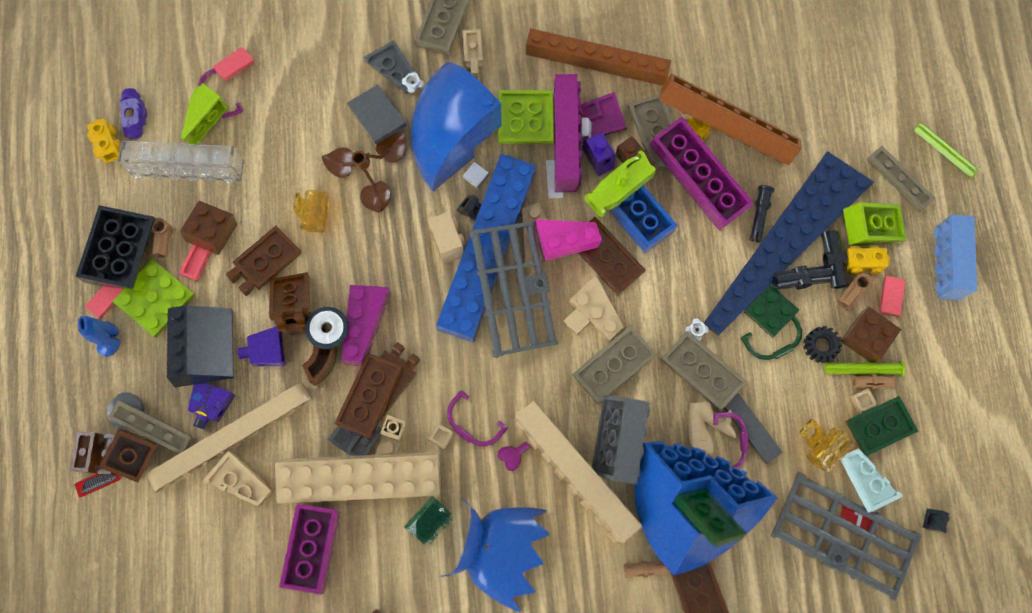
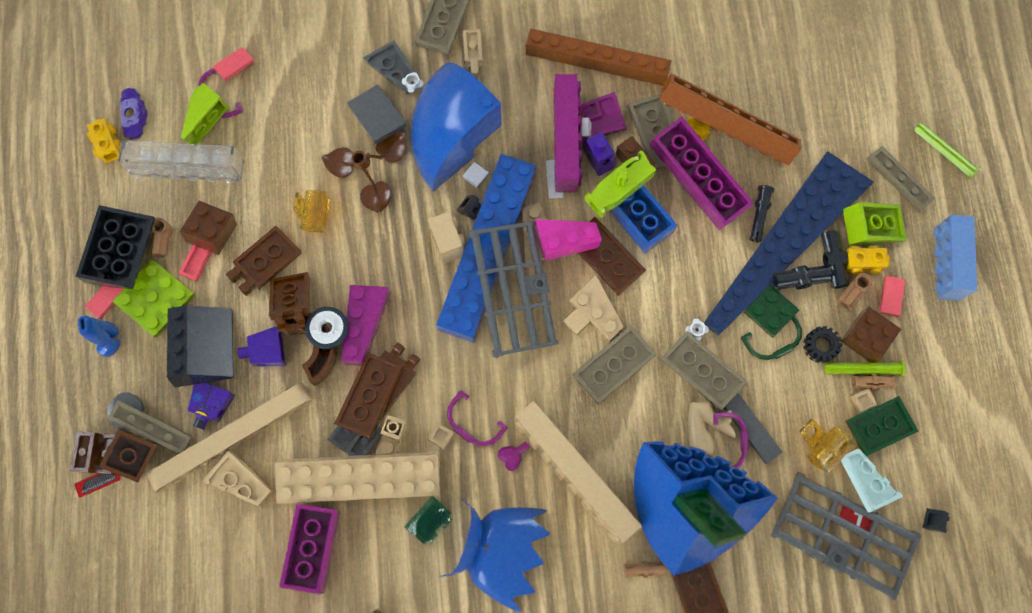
lime plate [498,90,553,144] -> none
dark grey slope [592,395,650,484] -> none

